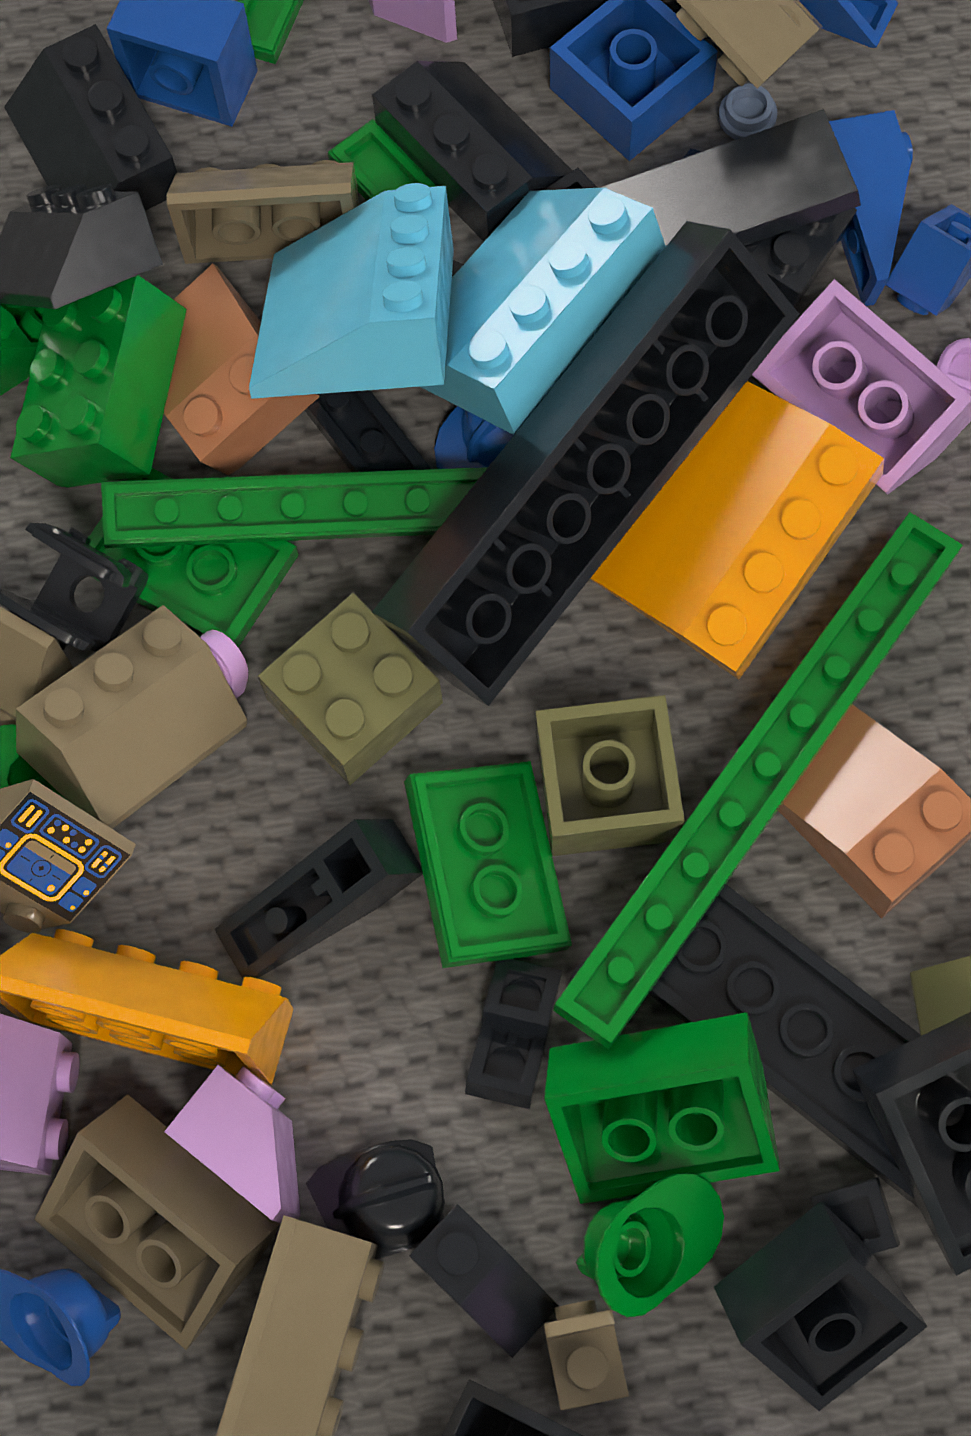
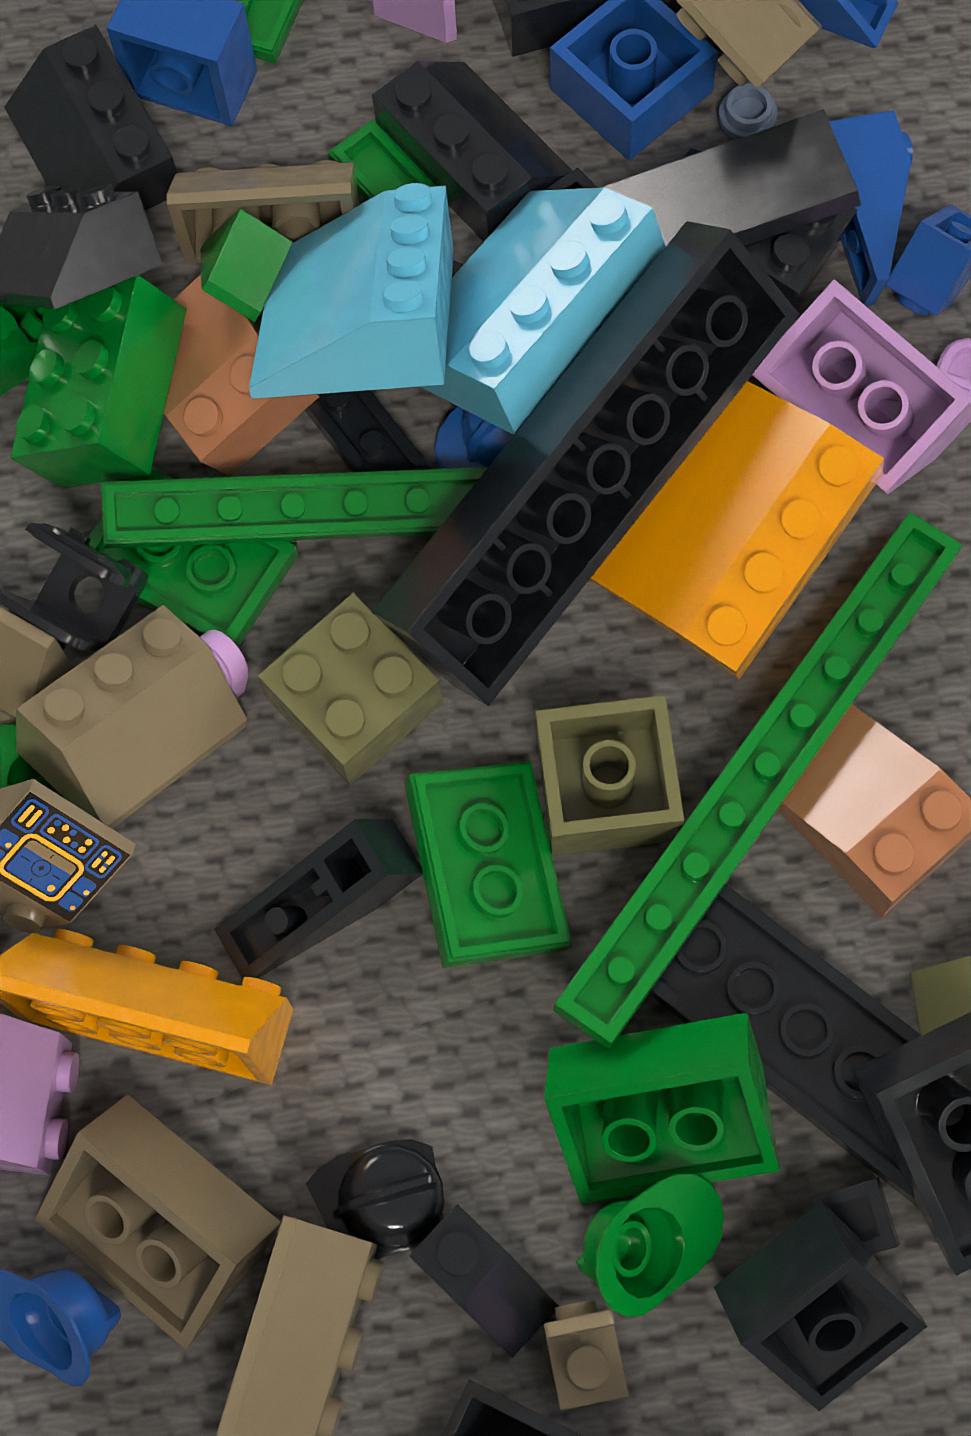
lavender slope [164,1065,300,1223] -> none
black slope [465,959,562,1109] -> none
none -> green slope [201,209,292,322]

